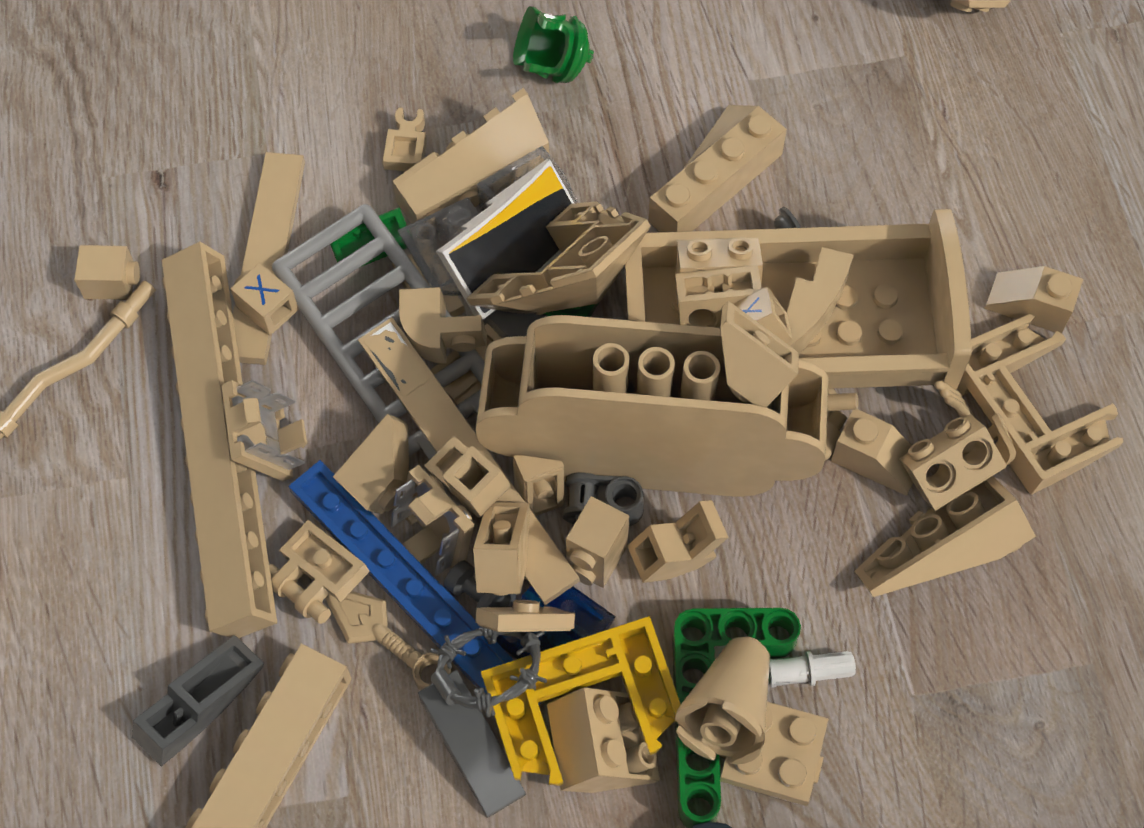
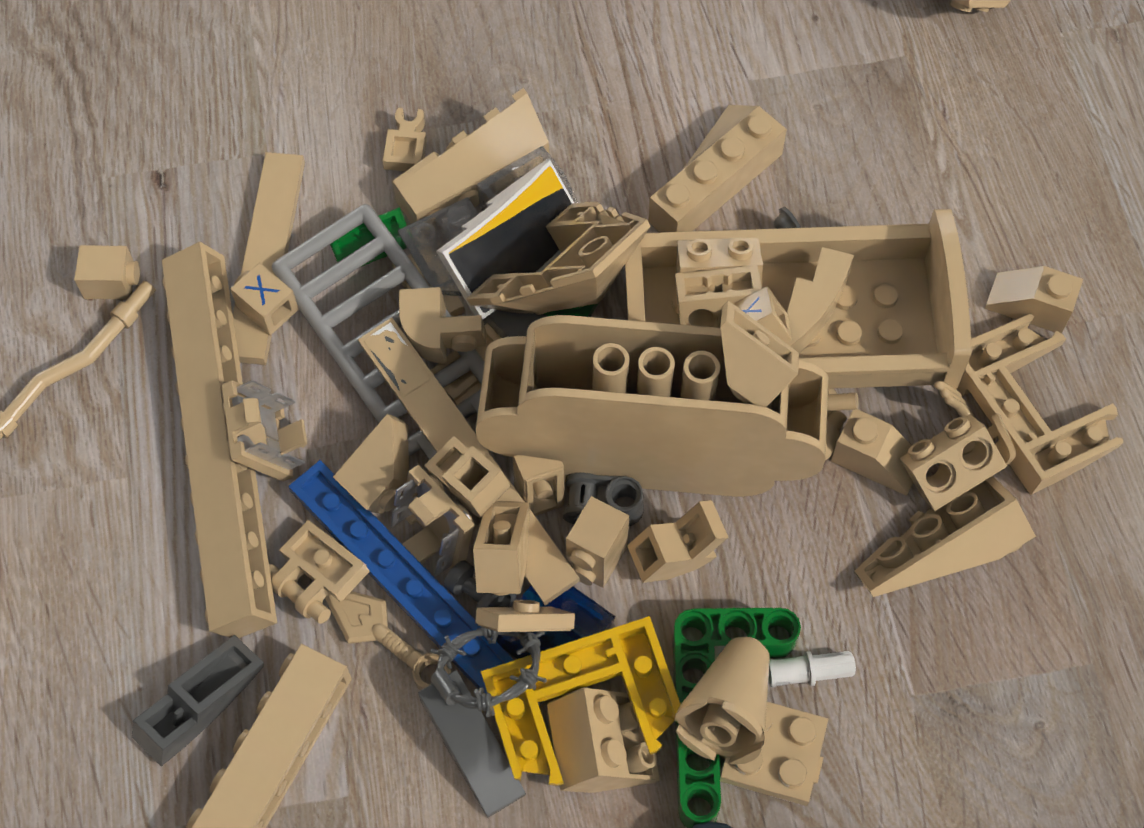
green helmet [513,6,594,83] -> none

